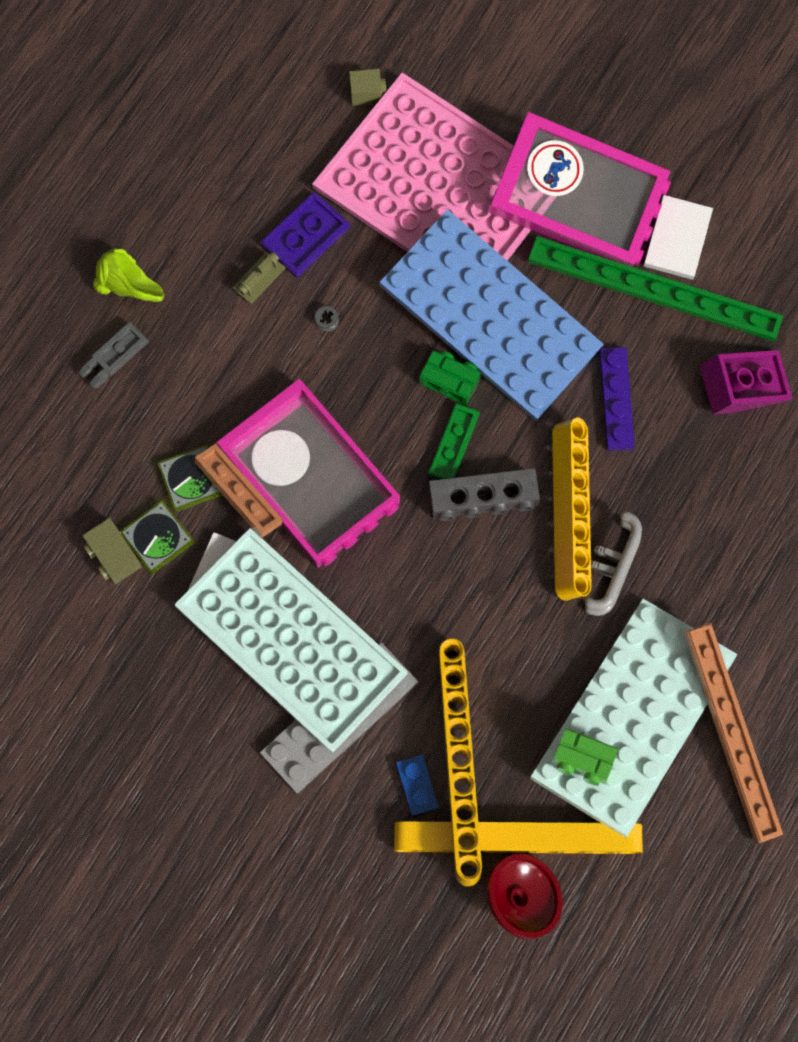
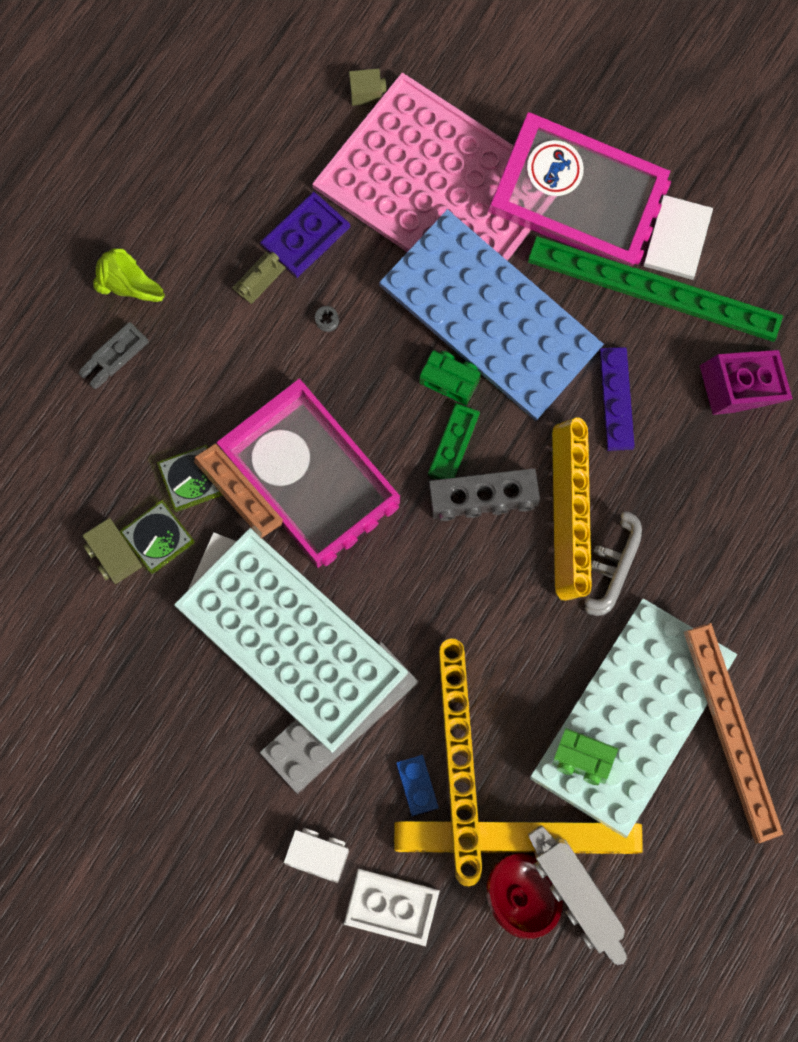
none -> white brick [284,828,349,883]
none -> white tile [344,869,440,946]
none -> light grey hinge [528,825,627,966]

